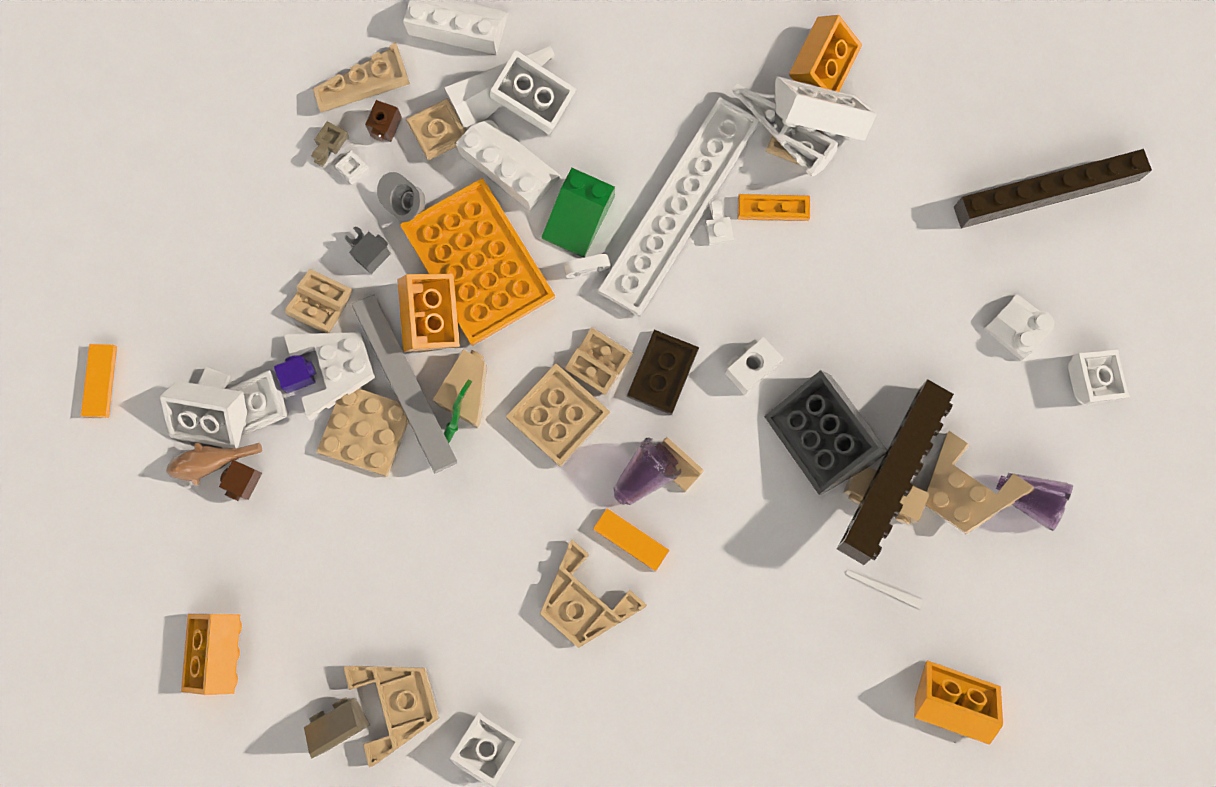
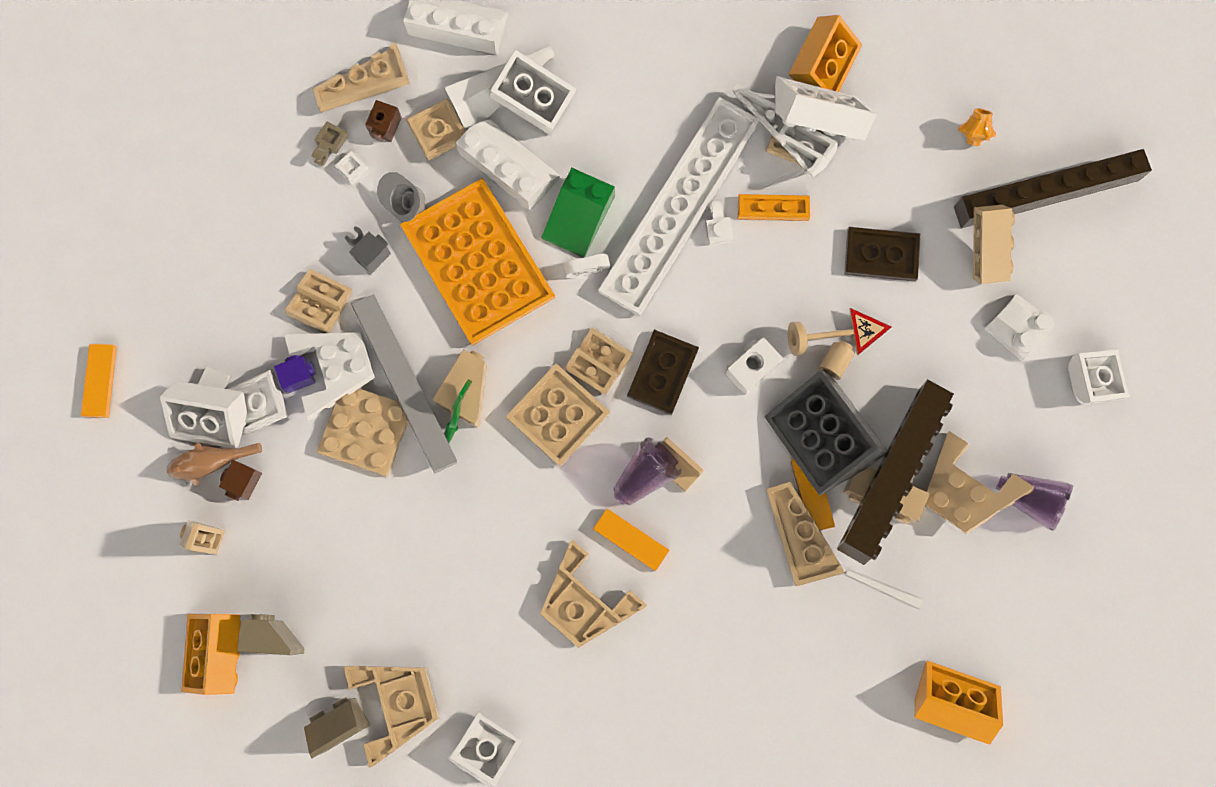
light orange slope [397,274,460,352] -> none
none -> tan slope [179,520,225,554]
none -> dark tan slope [237,614,304,655]
none -> tan wing [766,482,846,586]
none -> tan piece [787,308,892,356]
none -> light orange tile [790,459,835,531]
none -> tan brick [819,341,855,380]
none -> dark brown tile [844,227,920,282]
none -> light orange rock [958,108,996,146]
none -> tan brick [973,205,1015,284]

